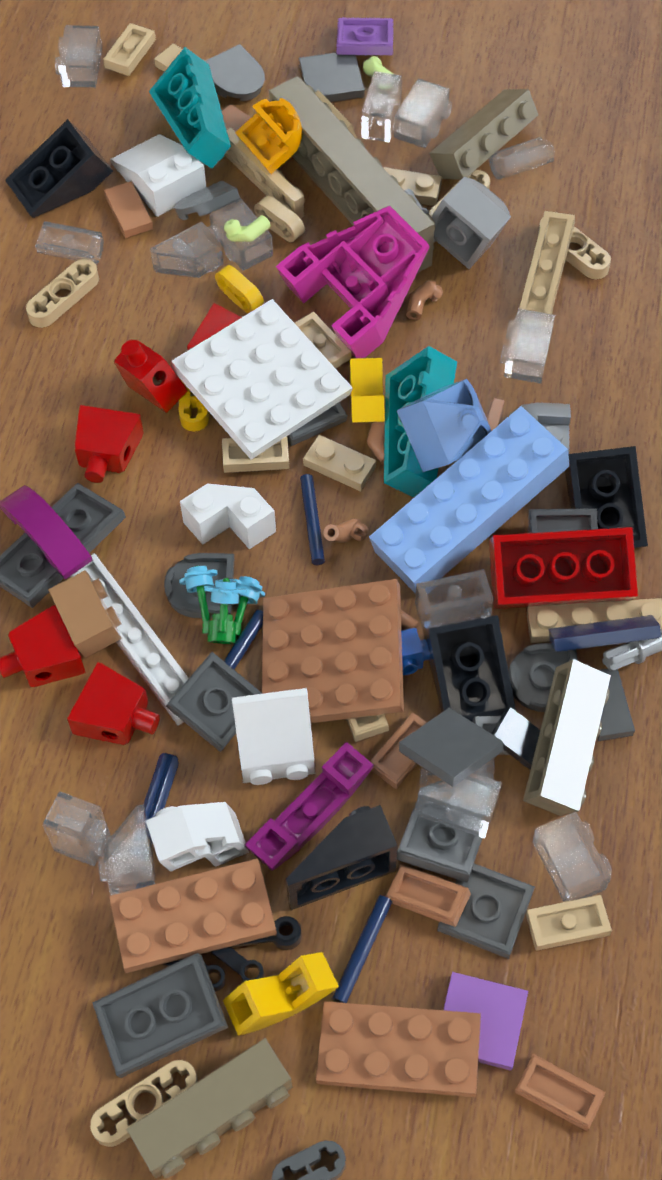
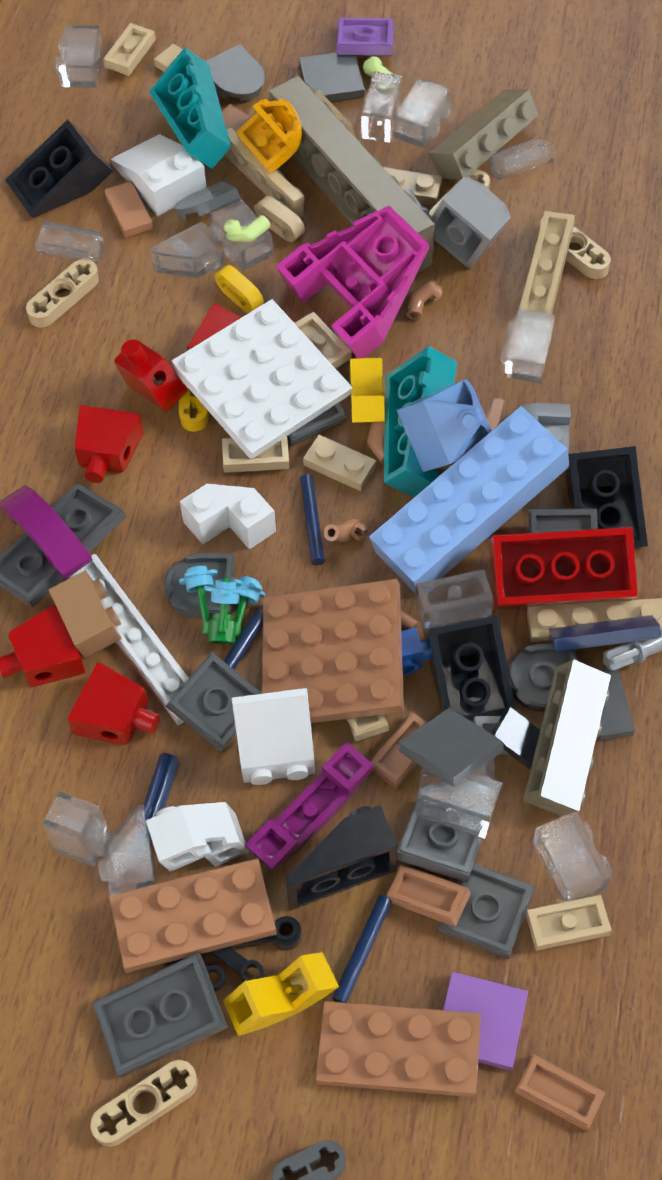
dark tan brick [127,1038,293,1179] -> none

